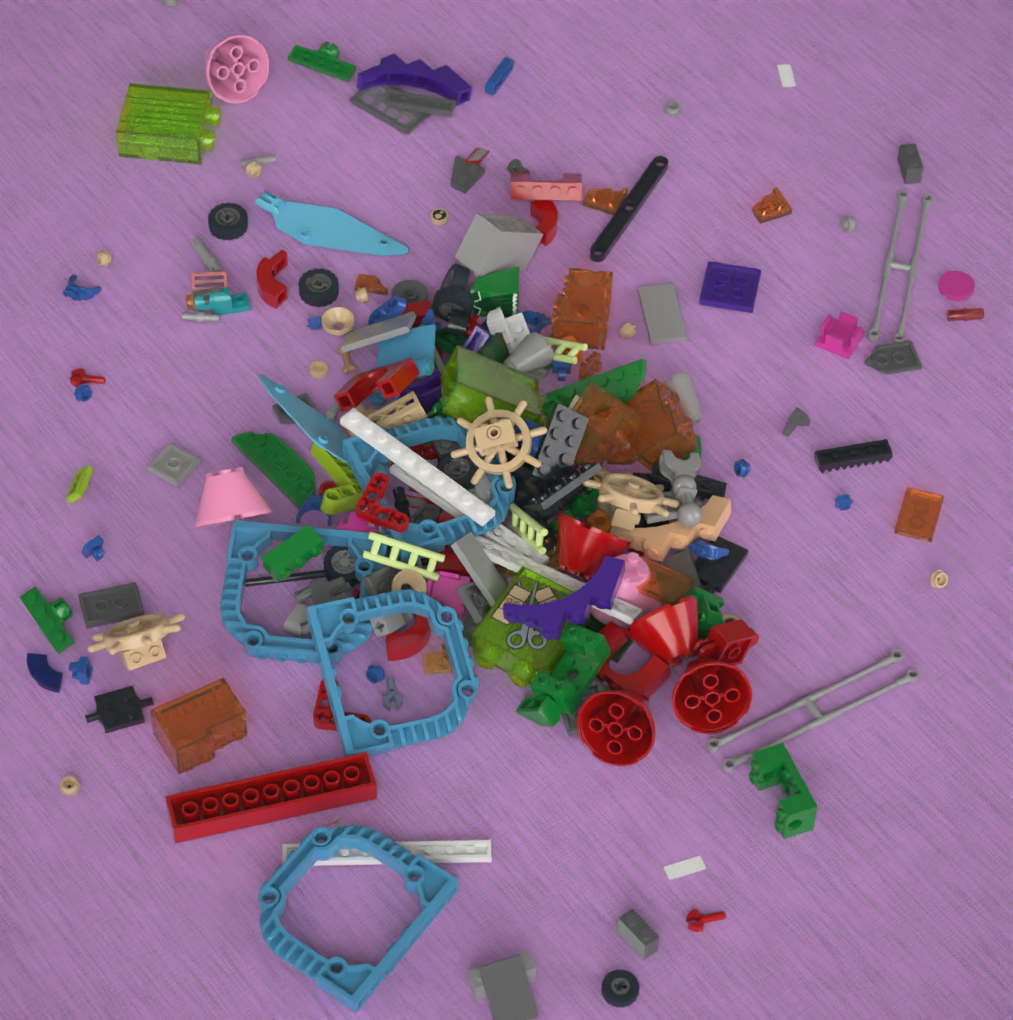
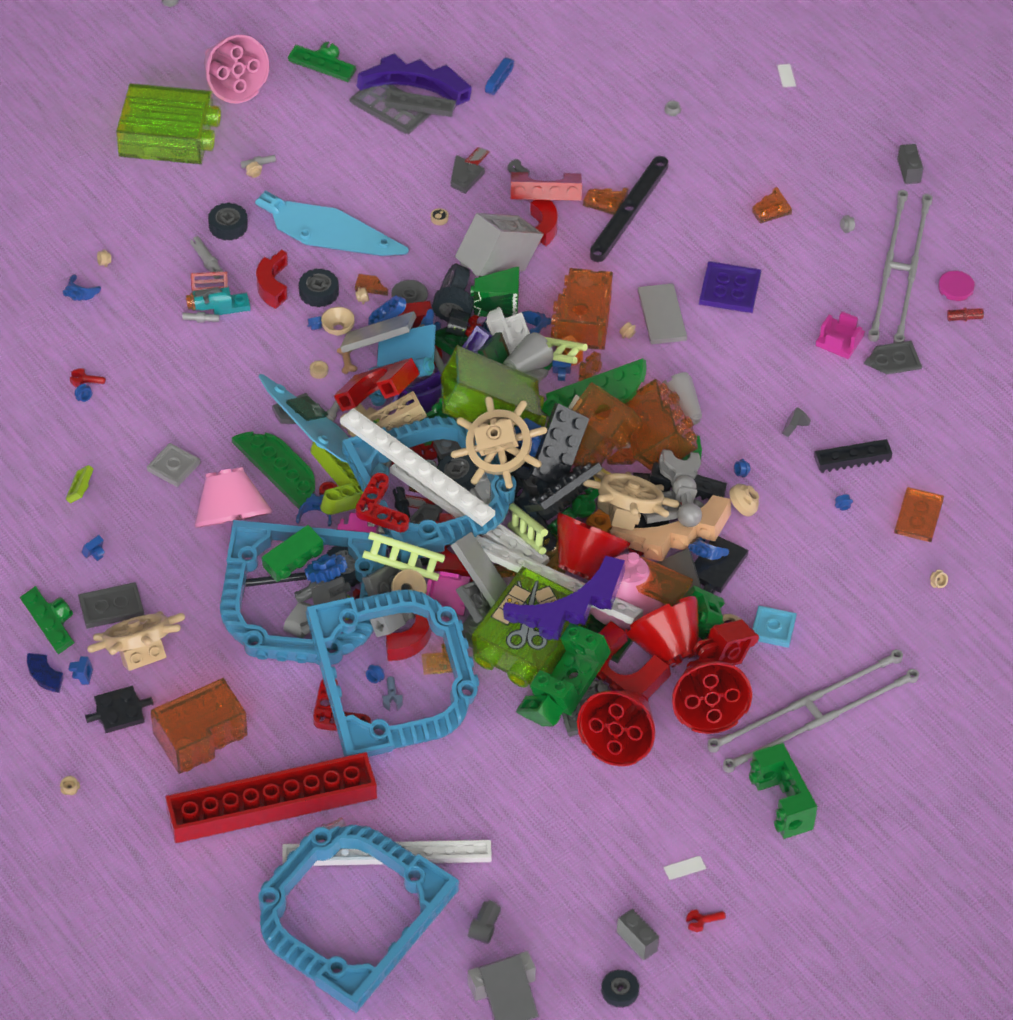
none -> clear green piece [286,396,328,421]
none -> blue gear [304,554,348,583]
none -> dark grey piece [468,900,501,944]
none -> tan piece [729,484,759,517]
none -> medium azure tile [753,605,797,648]

